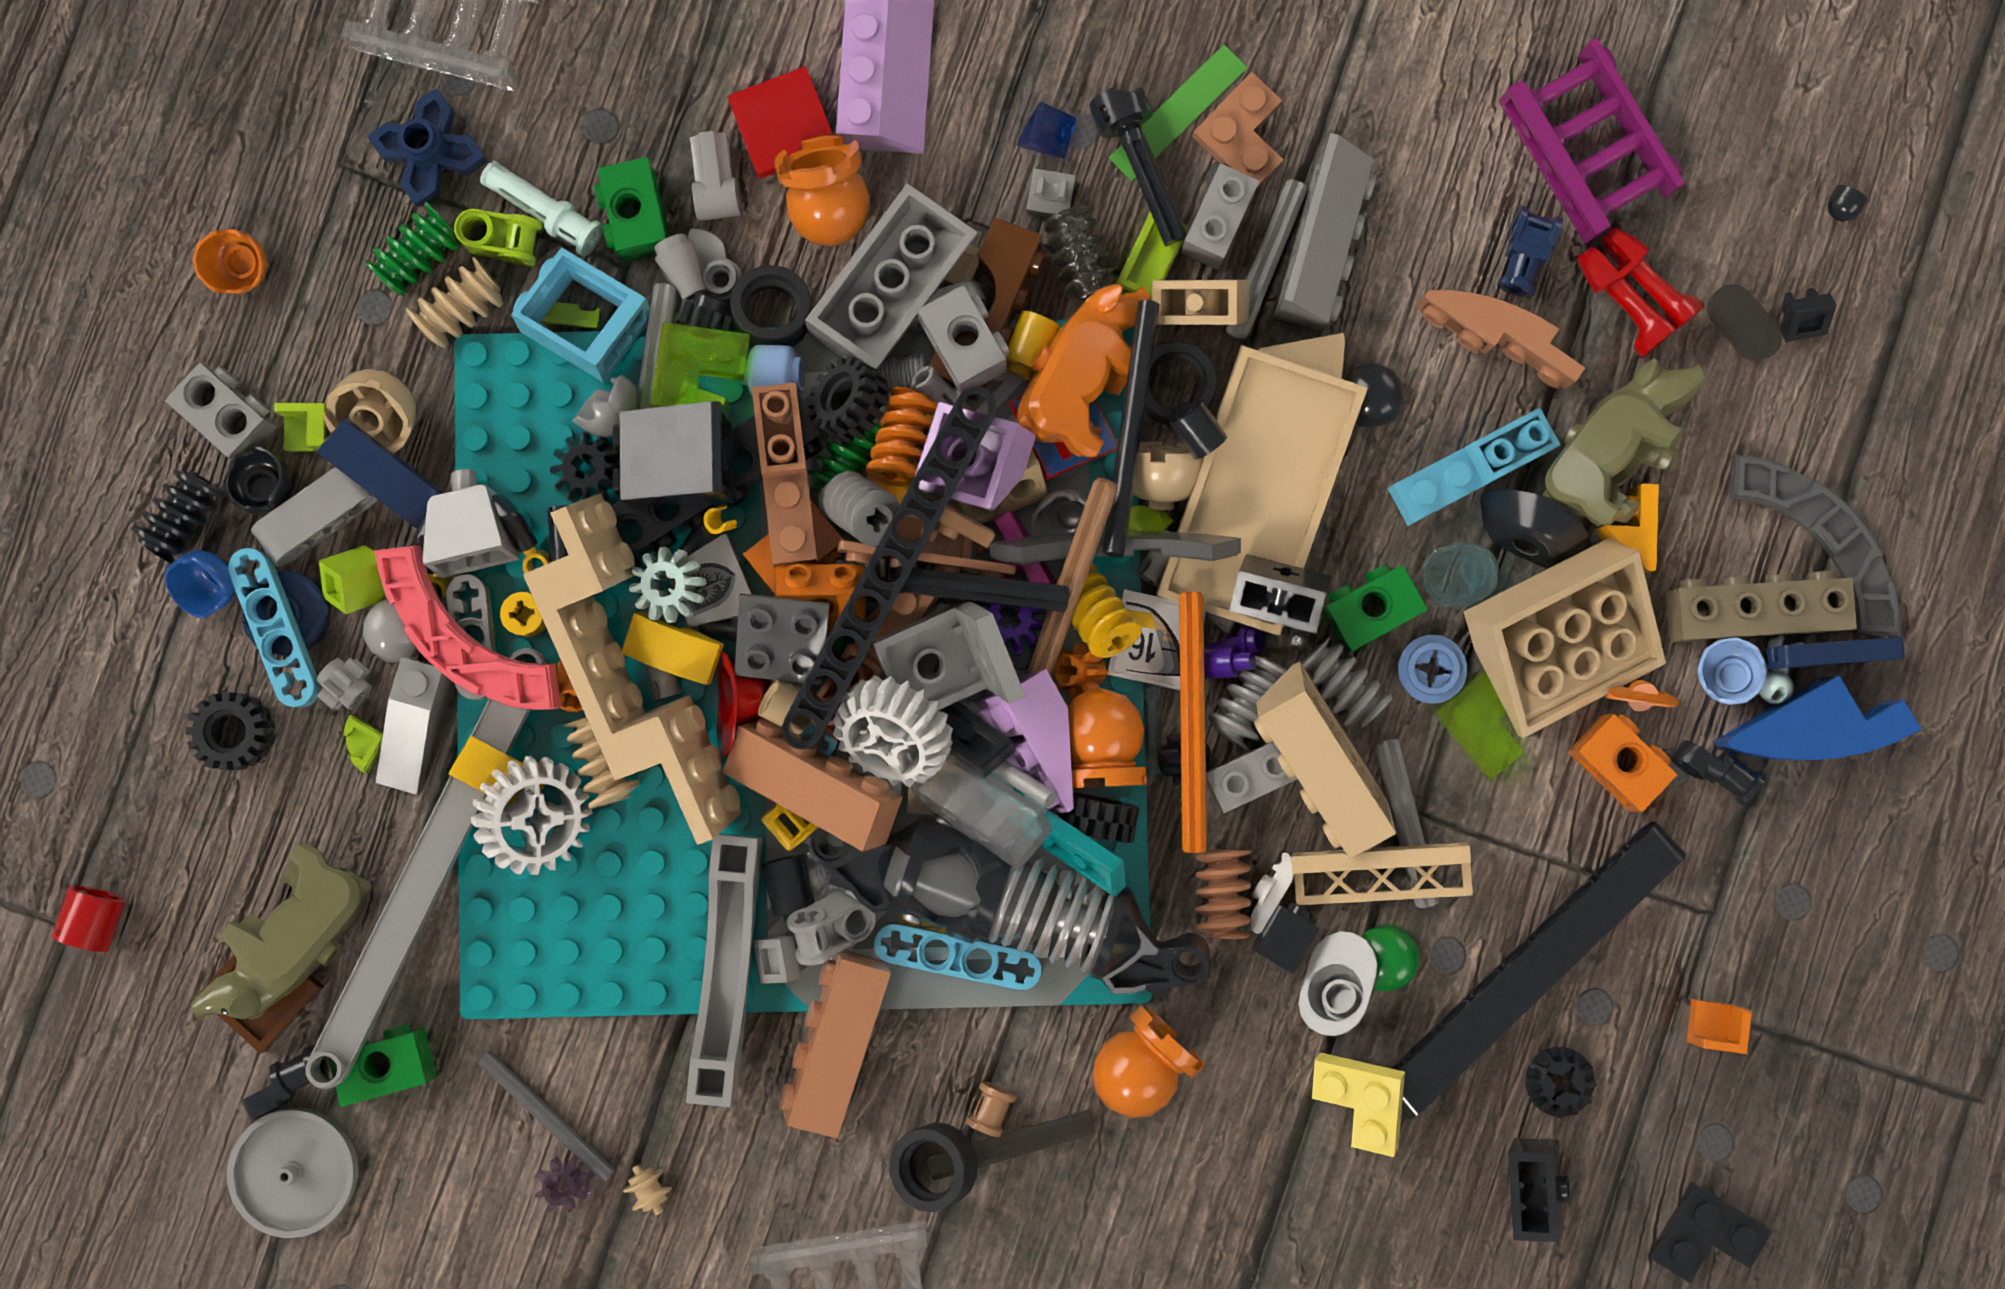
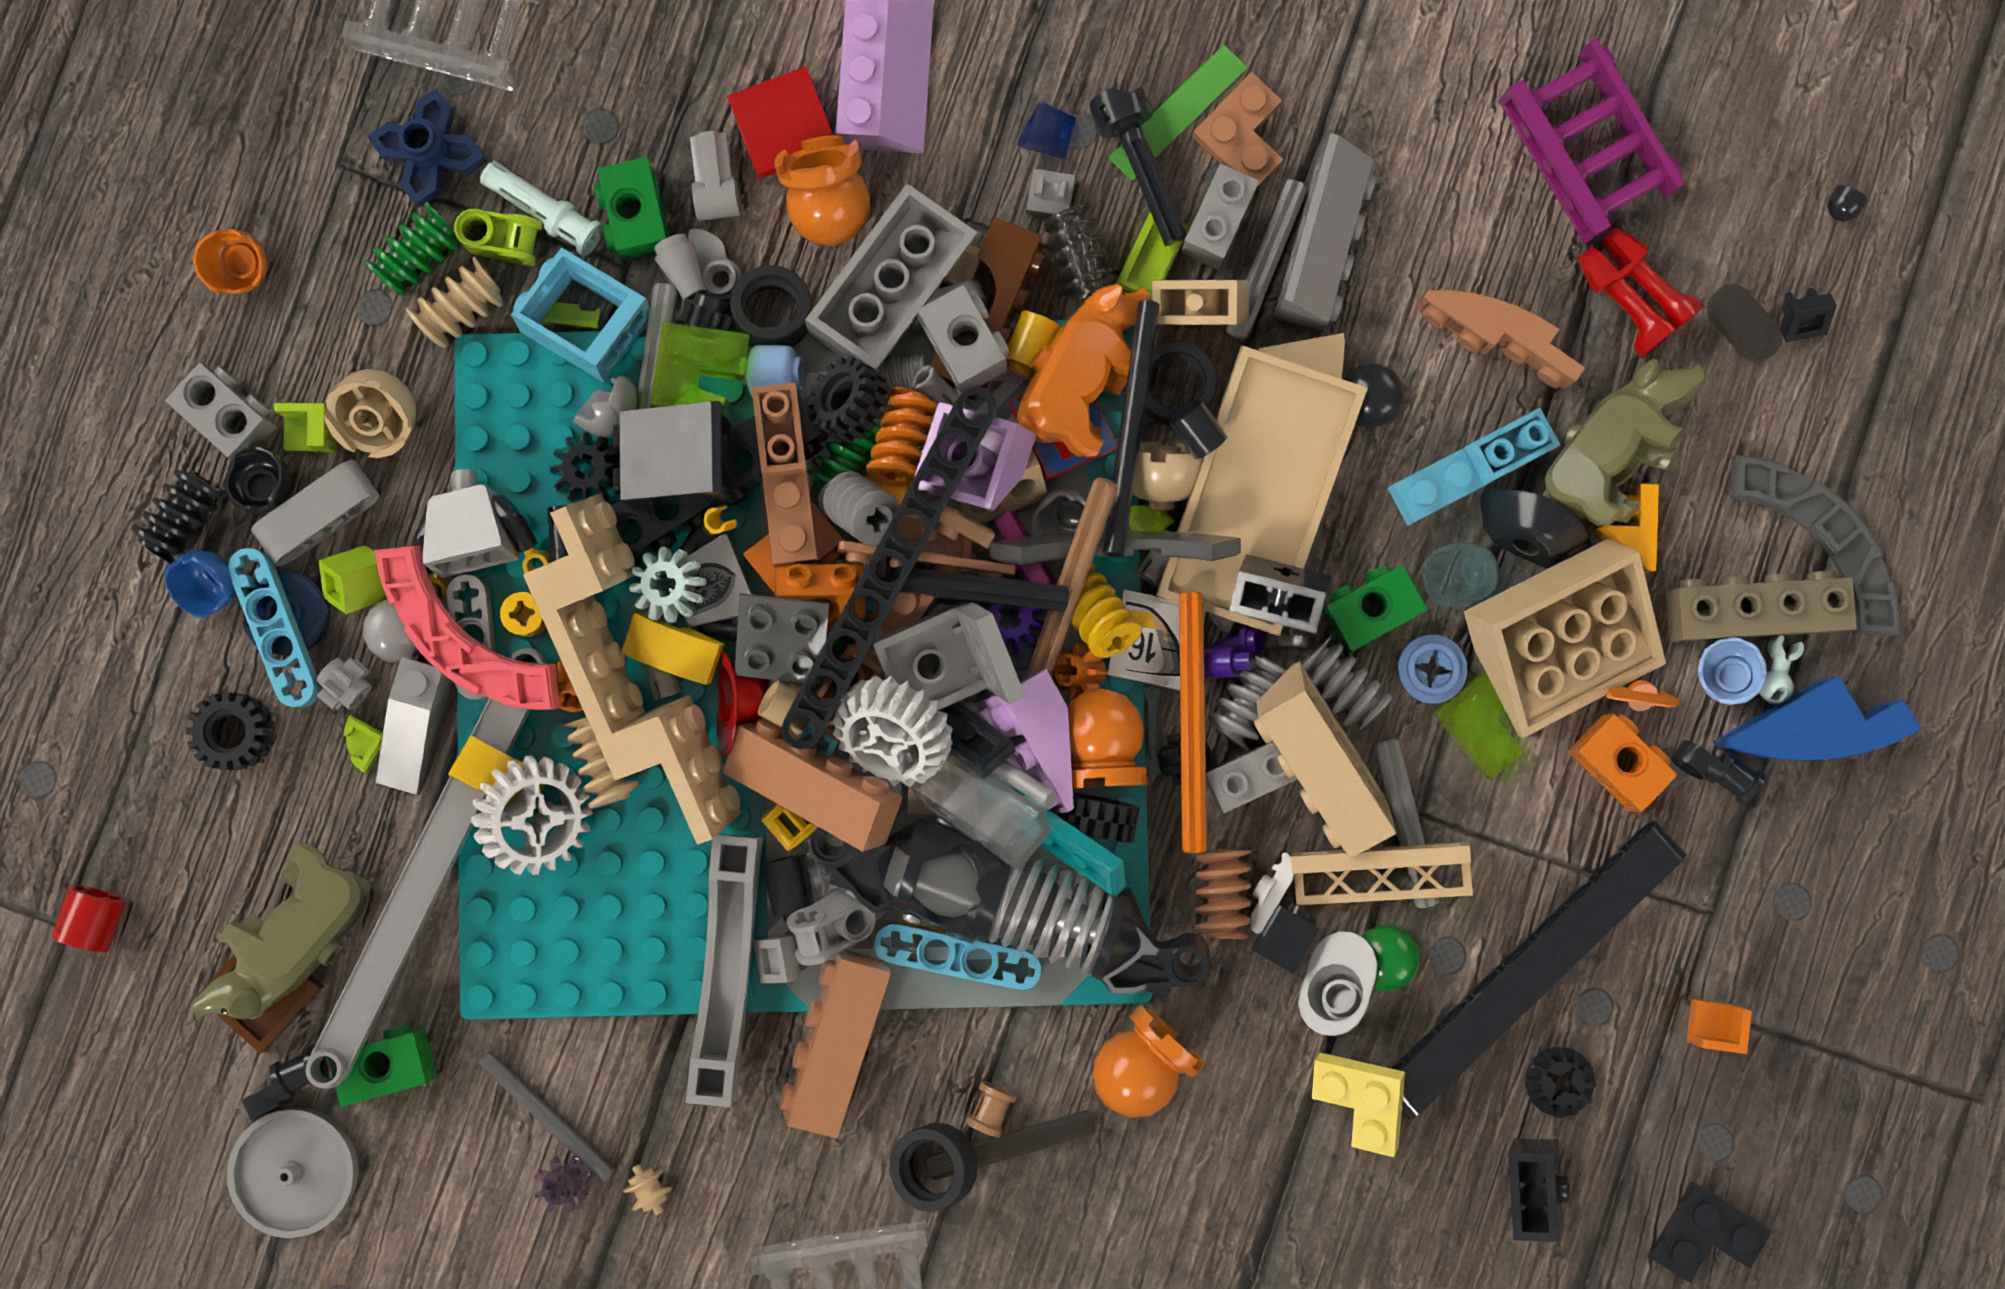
dark blue tile [316,416,444,529] -> none
dark blue connector [1497,205,1563,297] -> none
dark blue piece [1766,637,1905,669] -> none

